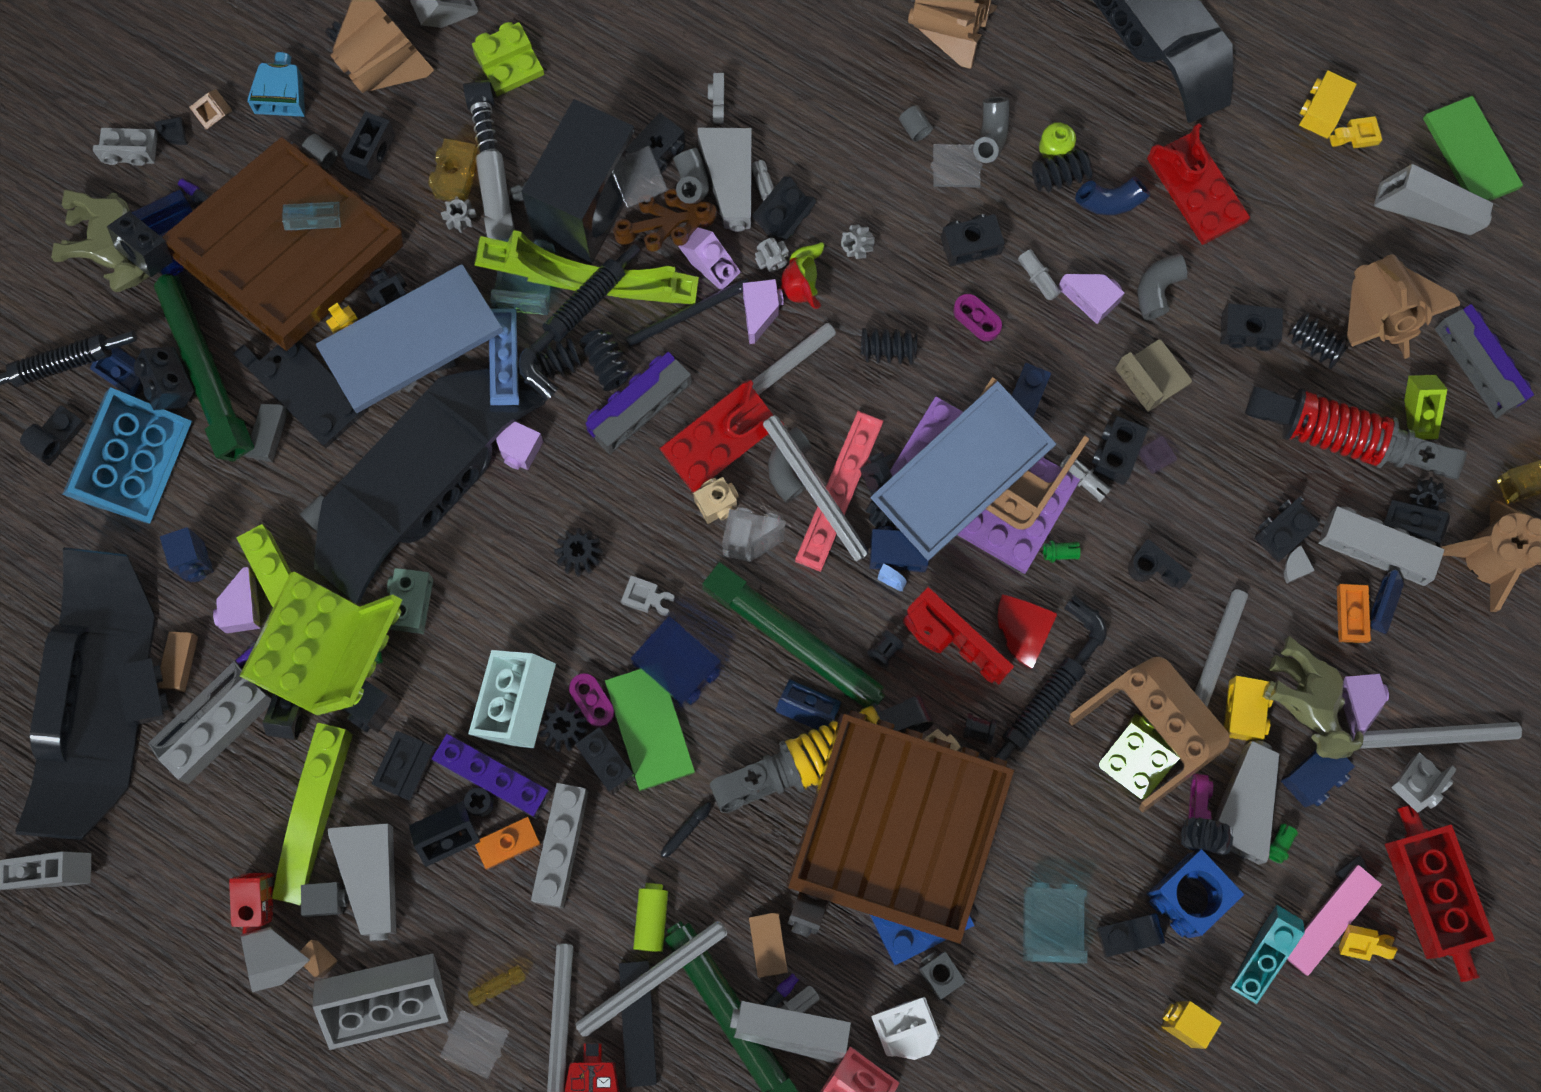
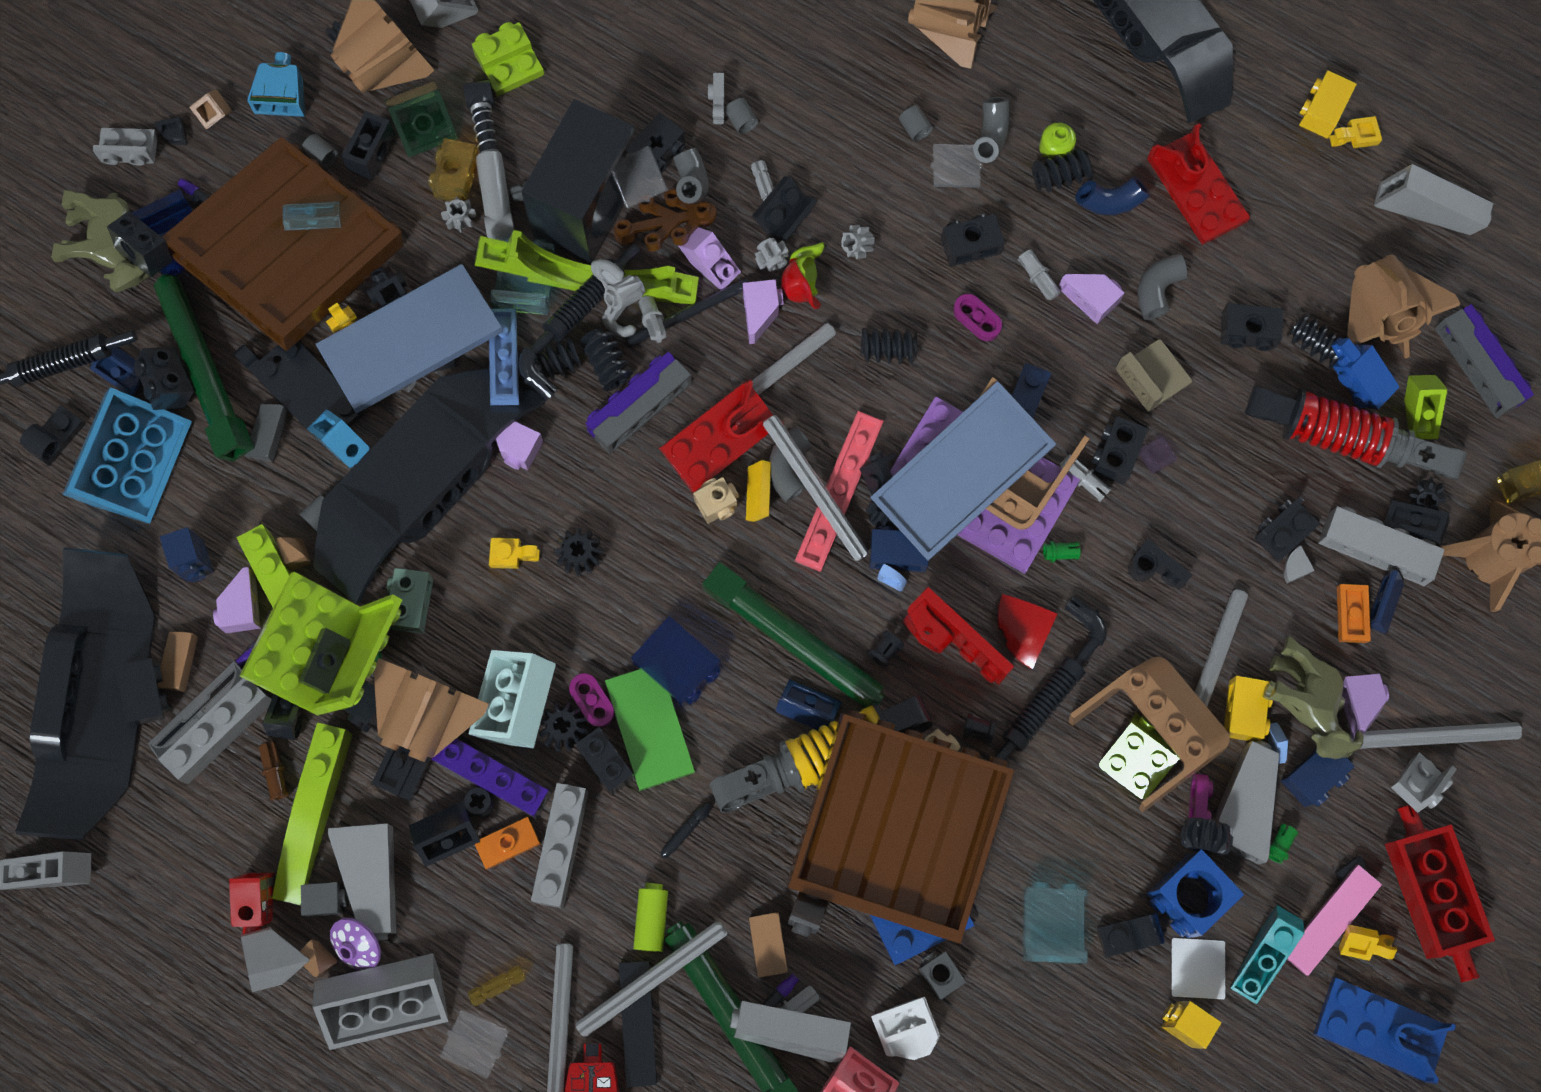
light grey plate [621,576,675,616] -> none
light grey slope [698,128,751,231] -> none
clear slope [722,508,786,562] -> none
bright green tile [1423,96,1523,201] -> none
none -> reddish brown axle [259,741,289,801]
none -> medium nougat slope [276,537,312,571]
none -> black plate [298,628,351,694]
none -> dark azure torso [307,409,370,468]
none -> medium lavender dish [330,918,381,971]
none -> medium nougat brick [374,658,489,762]
none -> clear green slope [384,81,458,158]
none -> yellow plate [489,538,540,569]
none -> light grey piece [591,259,645,337]
none -> light grey axle [639,296,667,343]
none -> dark grey beam [725,98,759,134]
none -> yellow tile [746,460,771,522]
none -> white sticker [1172,938,1225,999]
none -> light blue tile [1268,723,1288,764]
none -> blue plate [1313,978,1456,1084]
none -> blue hinge [1331,338,1399,409]

